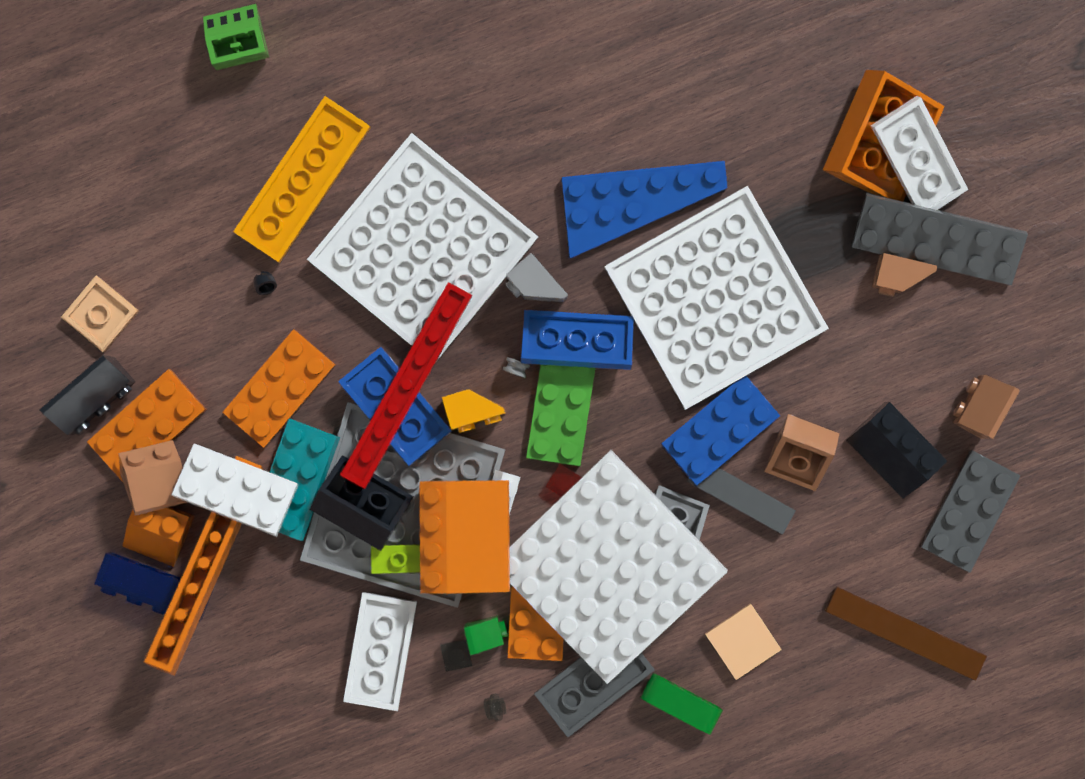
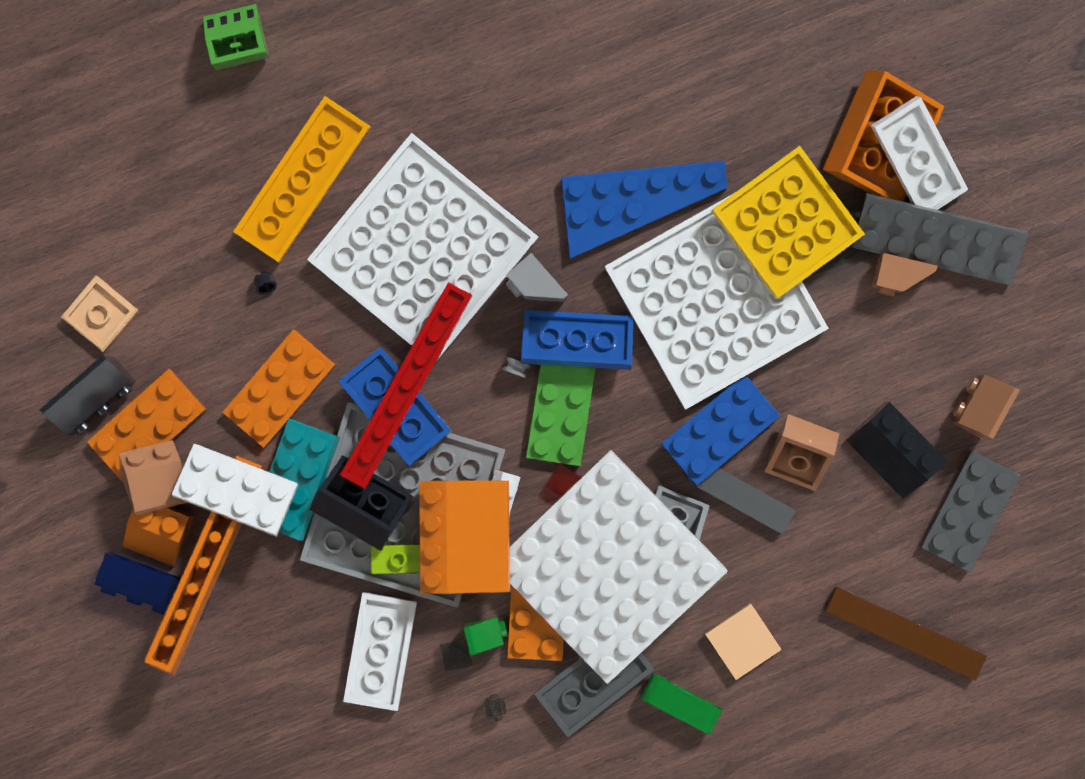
light orange slope [442,389,506,433] -> none
none -> yellow plate [711,146,865,299]

